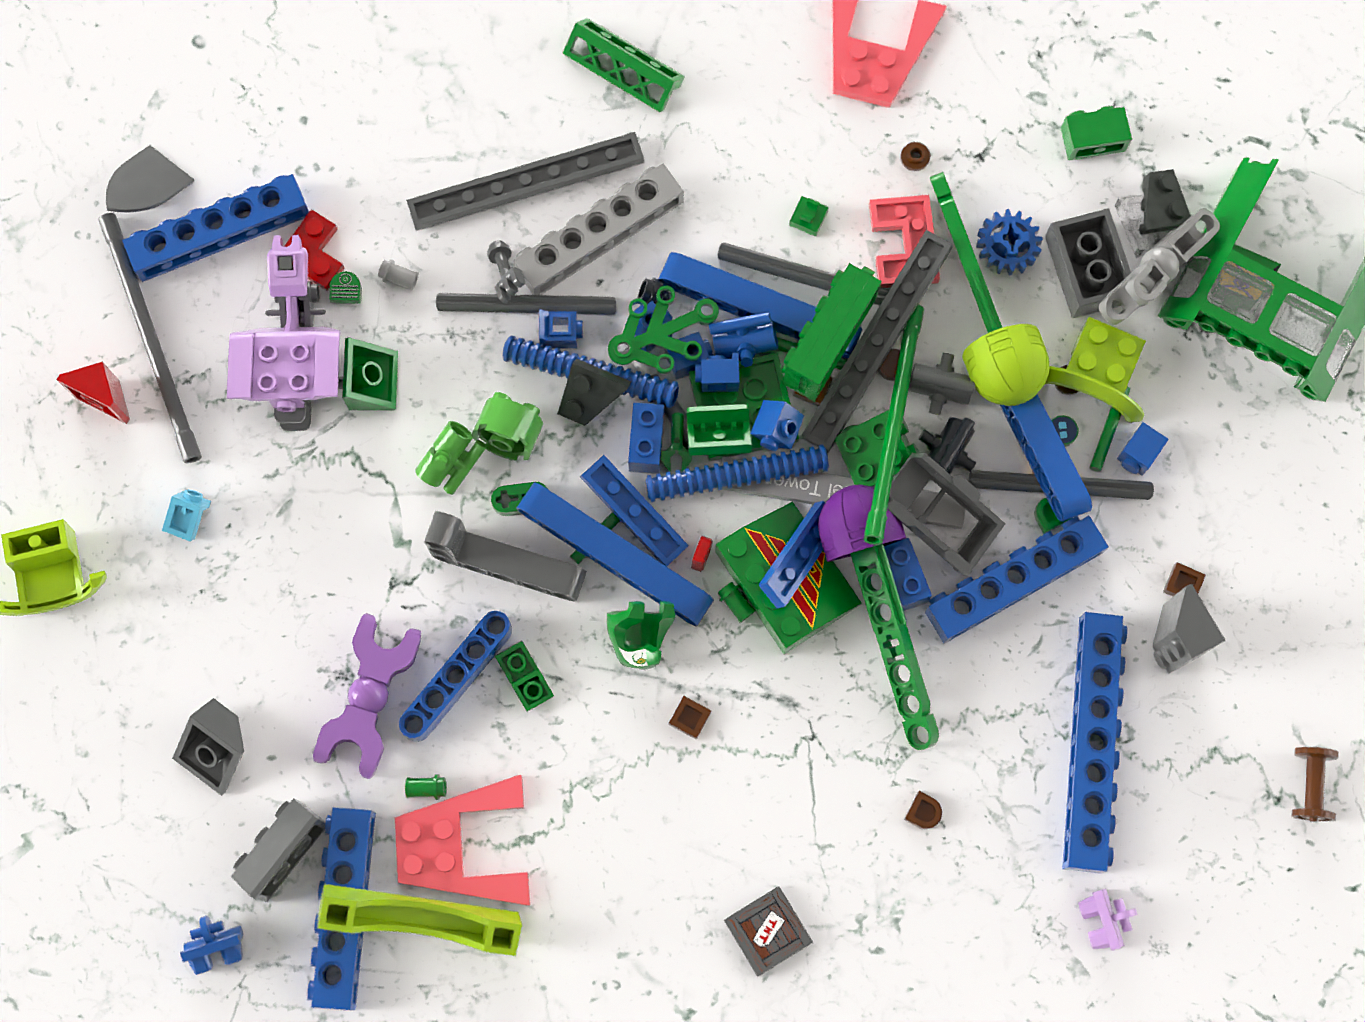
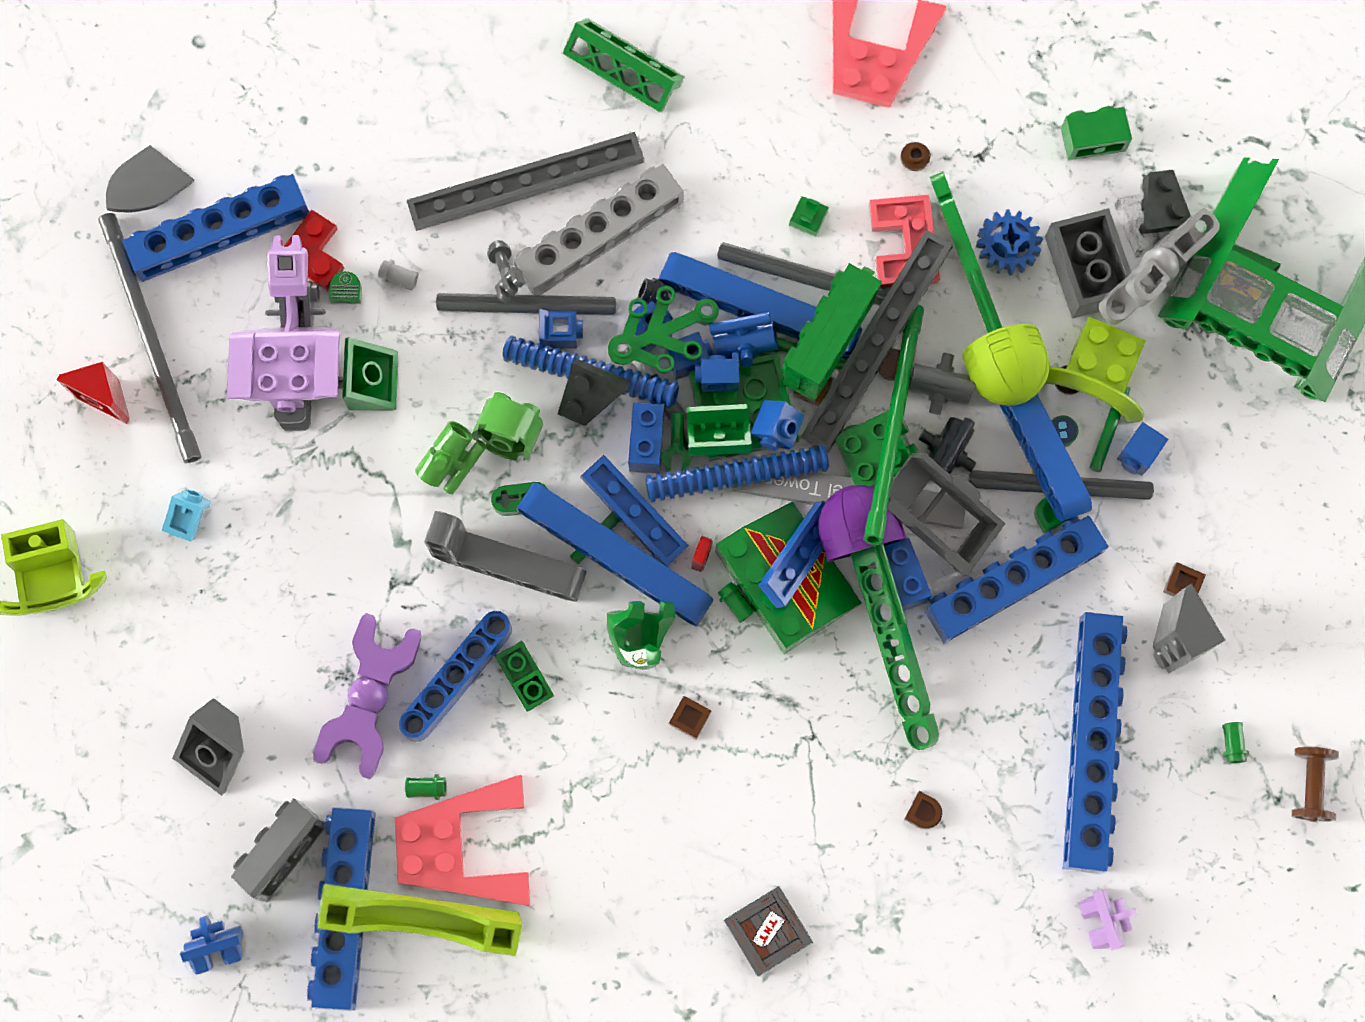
none -> green pin [1222,722,1249,764]

